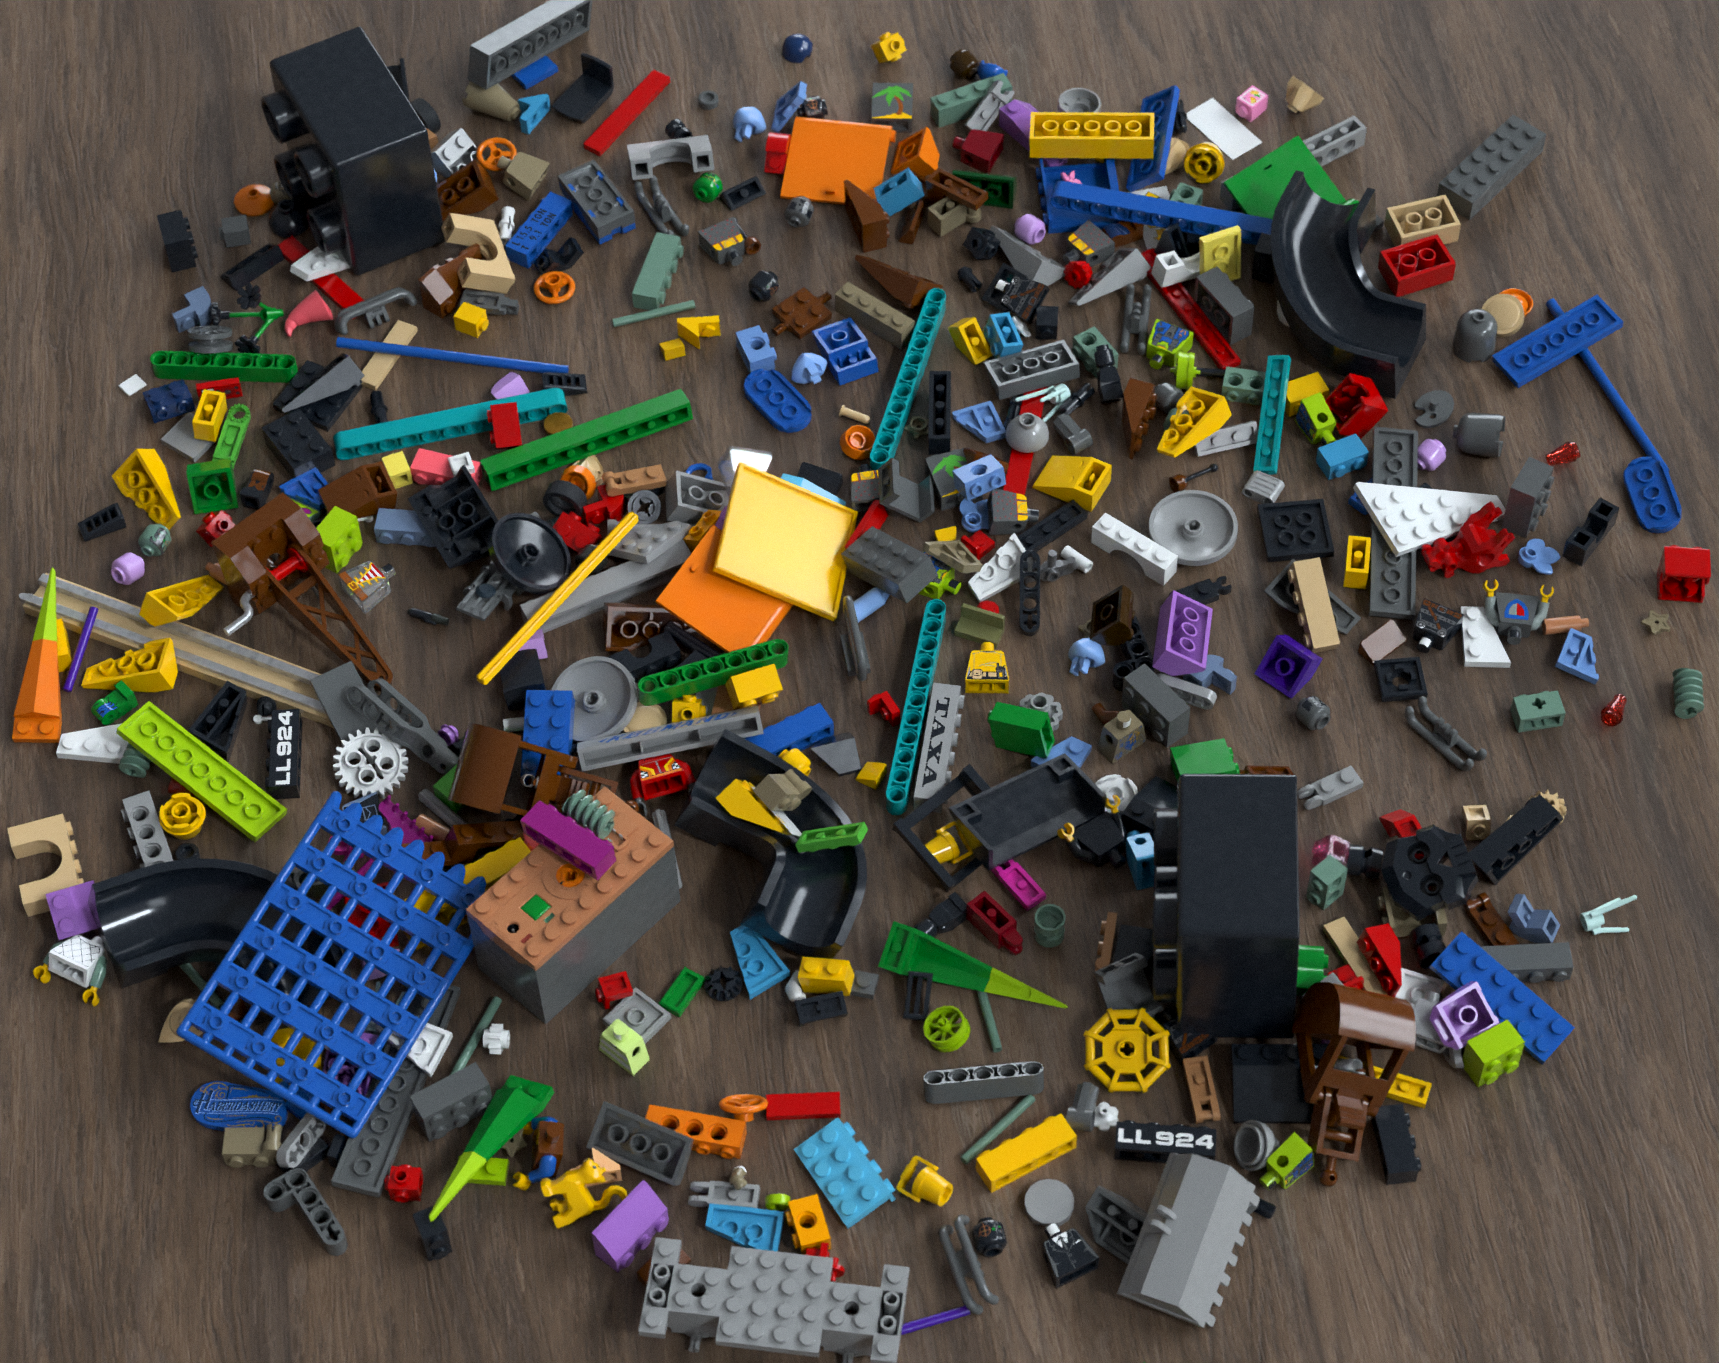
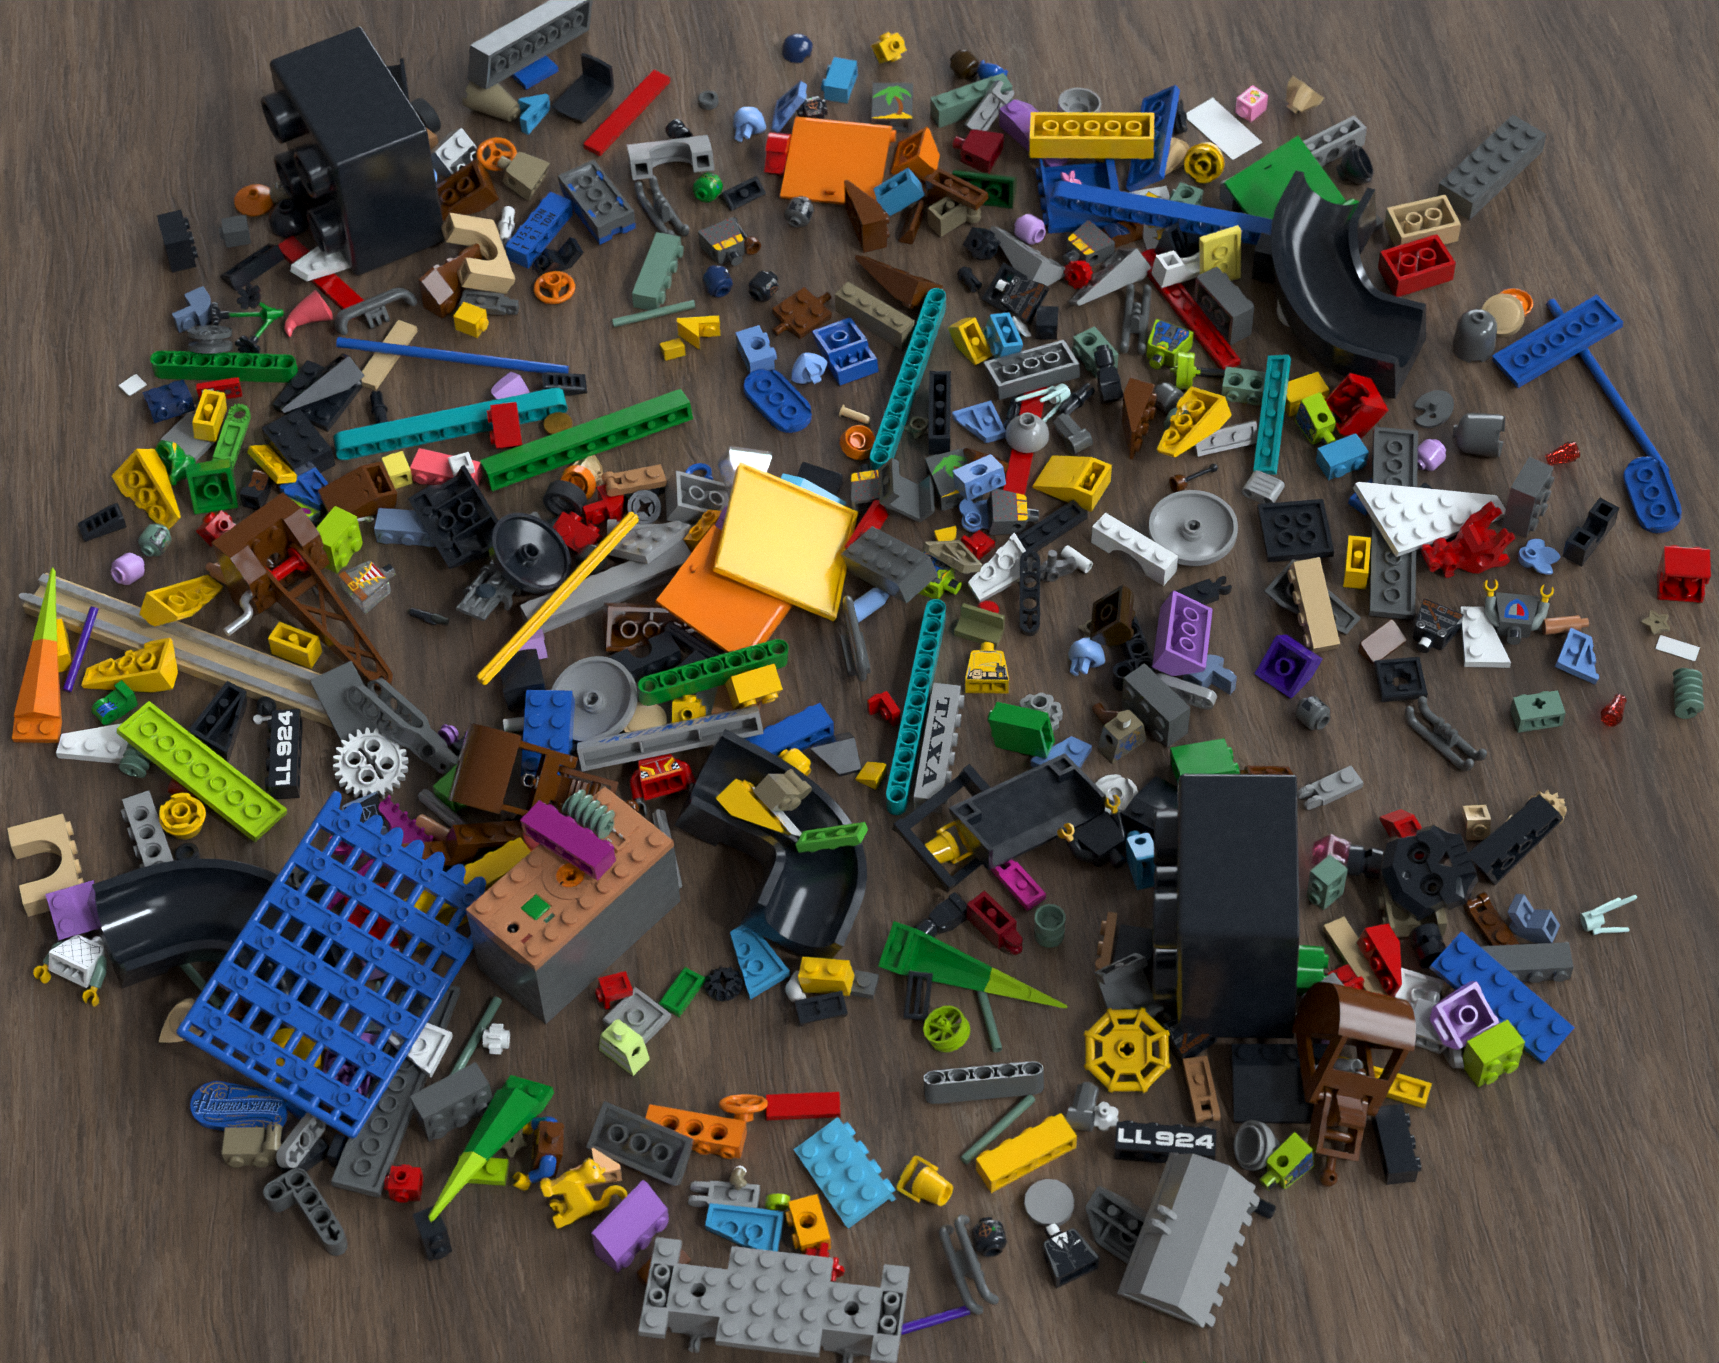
none -> green hair [155,440,196,485]
none -> yellow tile [248,444,297,484]
none -> yellow brick [268,622,322,669]
none -> dark blue head [702,265,733,297]
none -> dark azure brick [821,57,858,104]
none -> black piece [1336,144,1374,184]
none -> white sticker [1655,635,1700,661]

